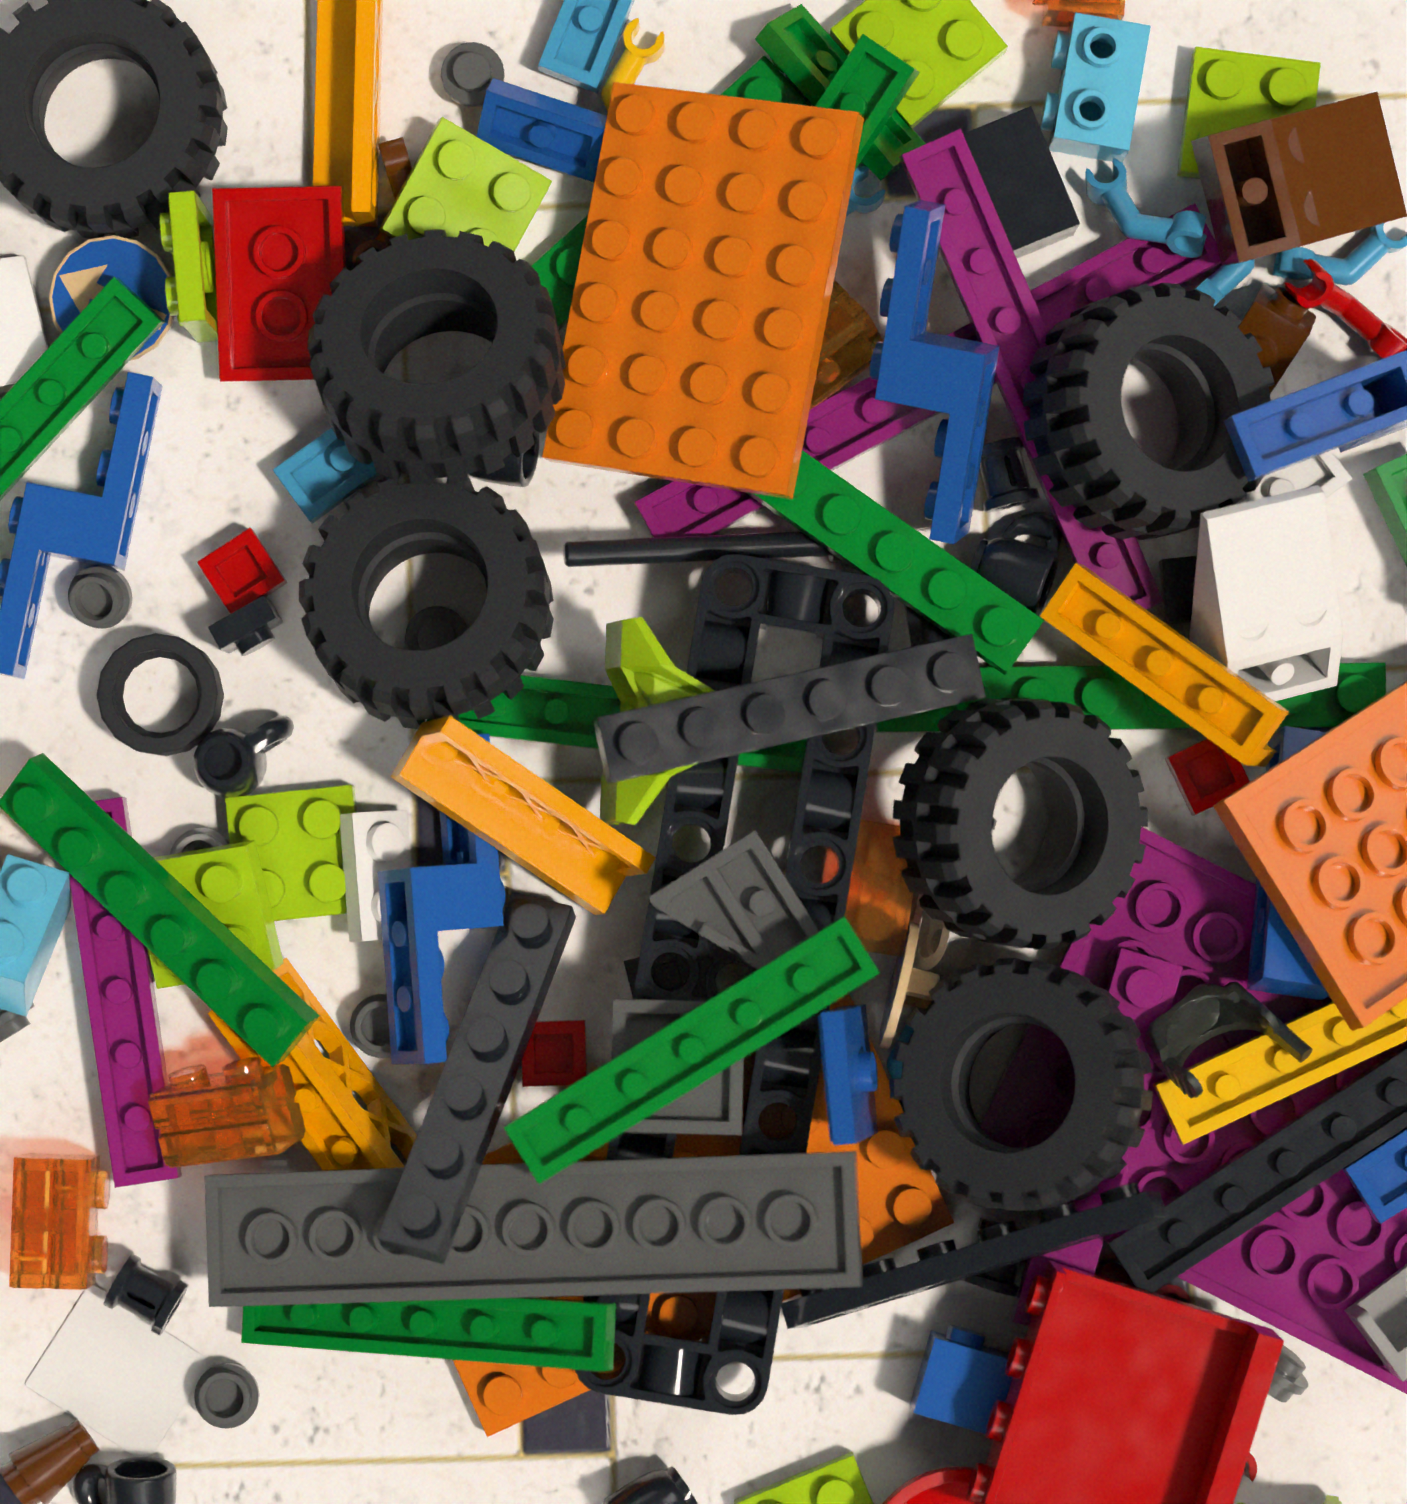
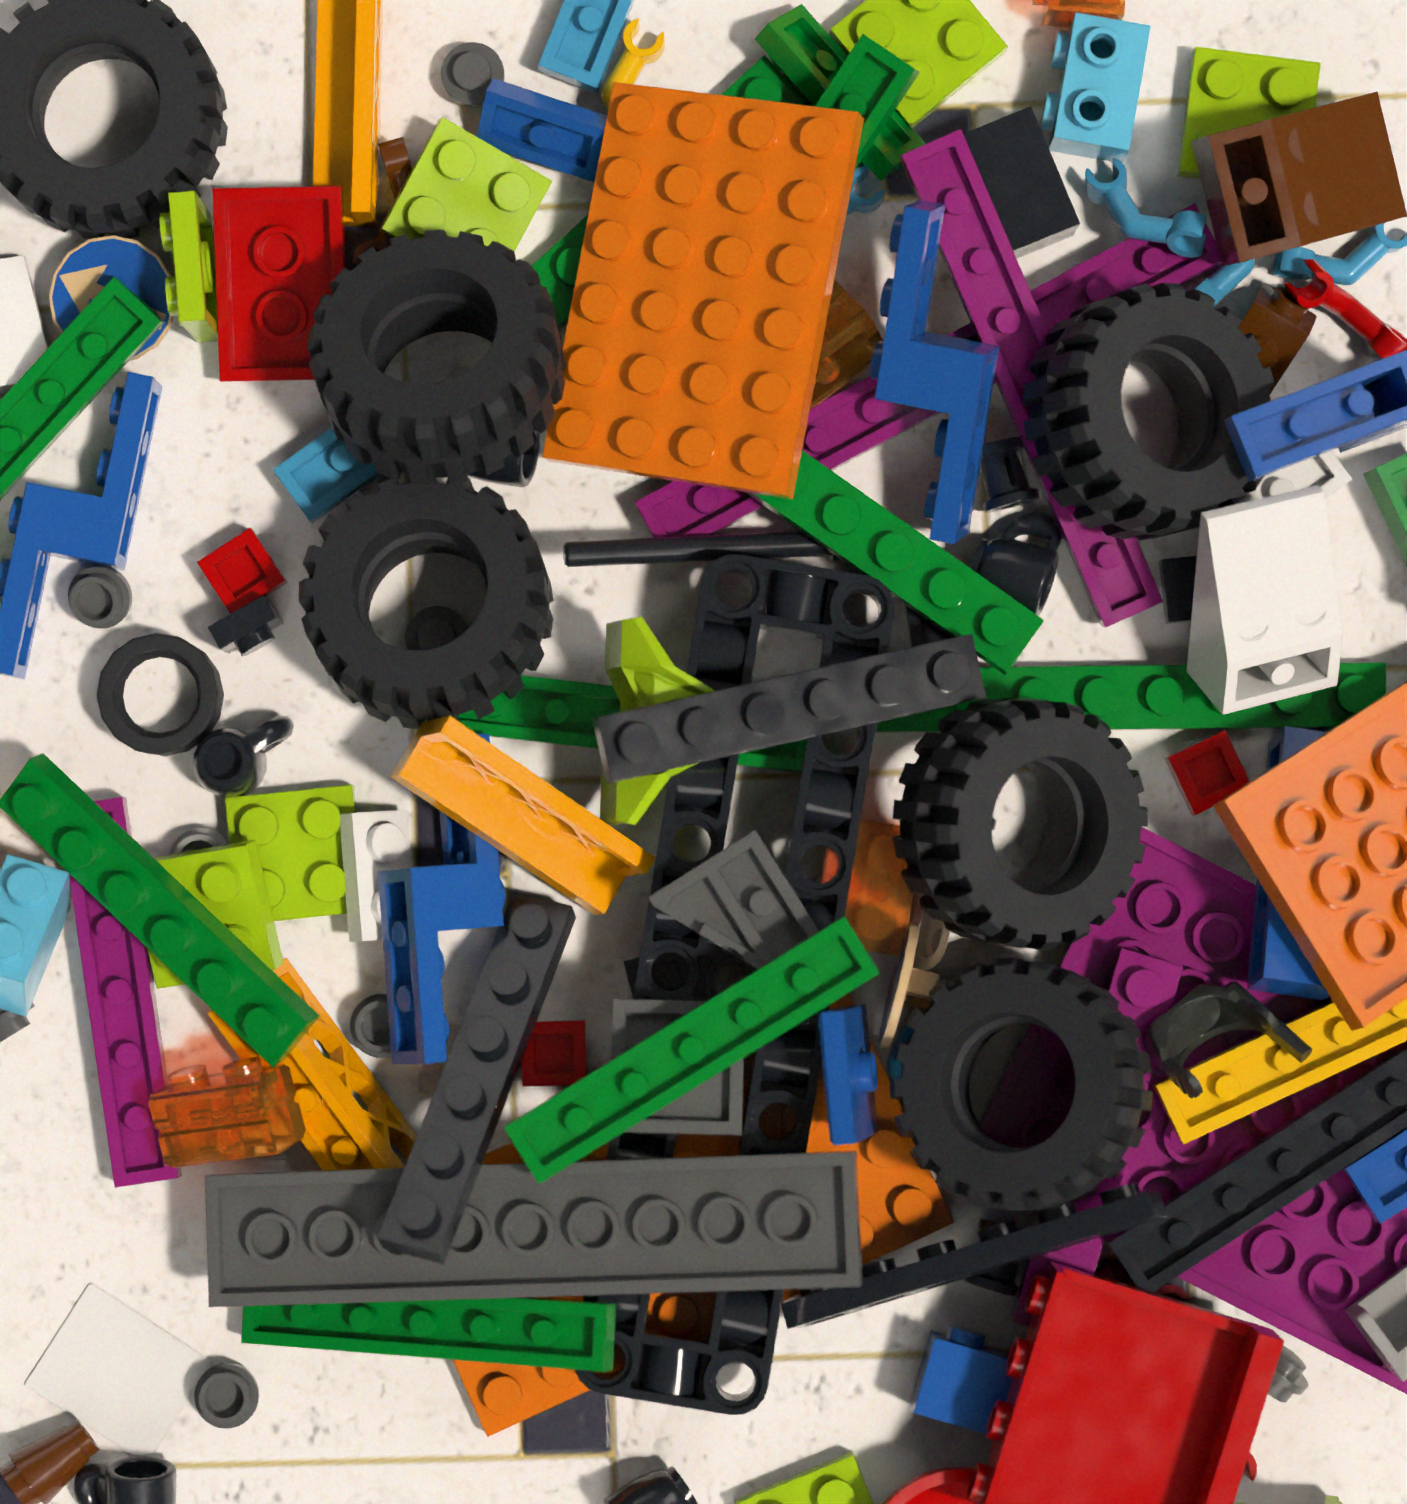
clear orange brick [9,1153,111,1290] -> none
black bush [103,1254,189,1336] -> none
light orange fence [1040,563,1289,767] -> none

